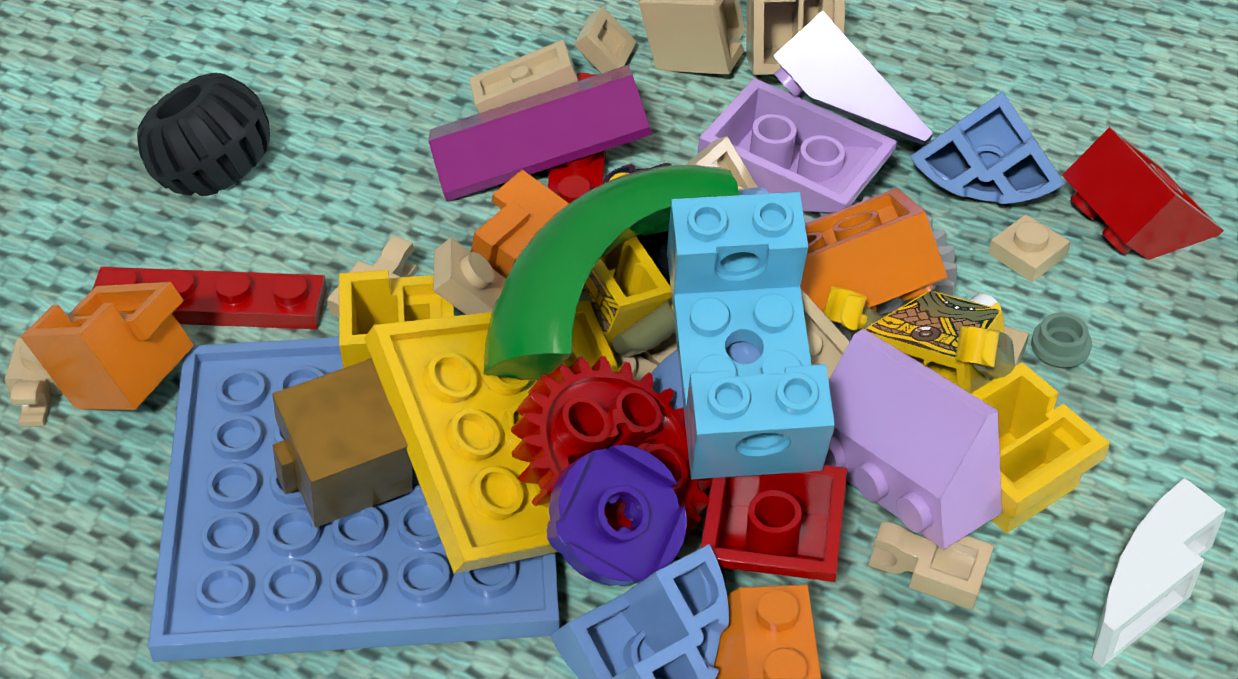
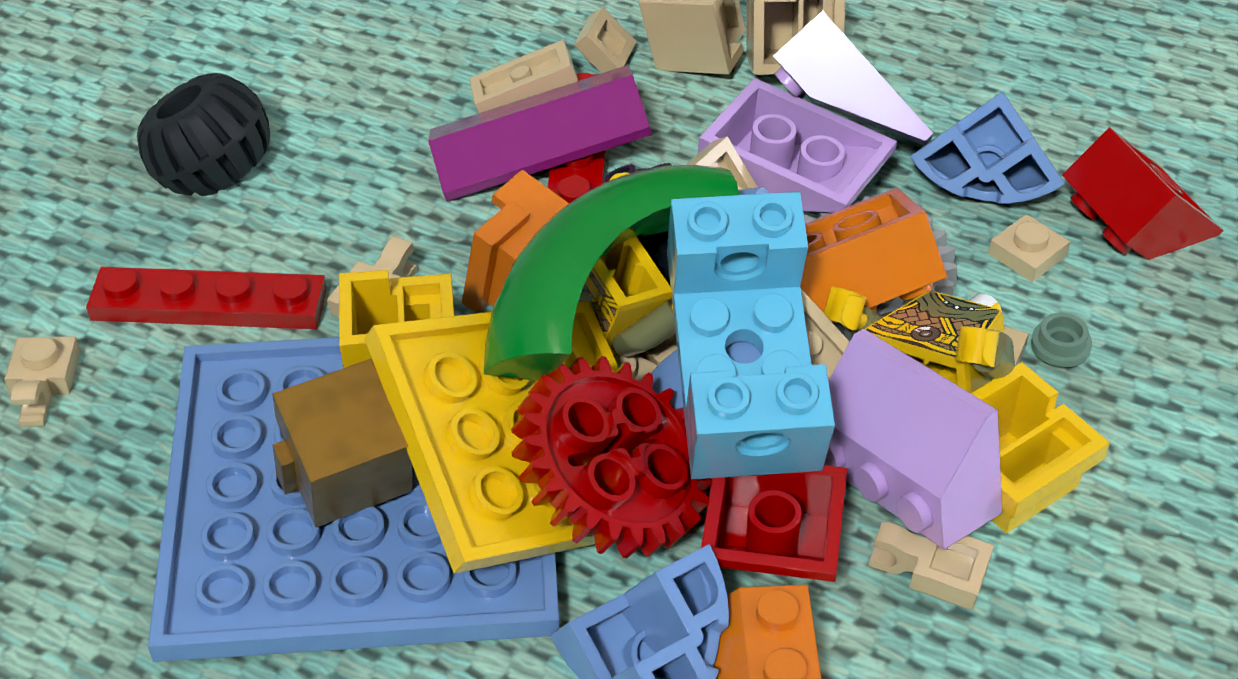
orange plate [20,282,194,410] -> none
tan plate [433,237,506,315] -> none
dark purple plate [546,445,687,586] -> none
white slope [1092,477,1226,667] -> none

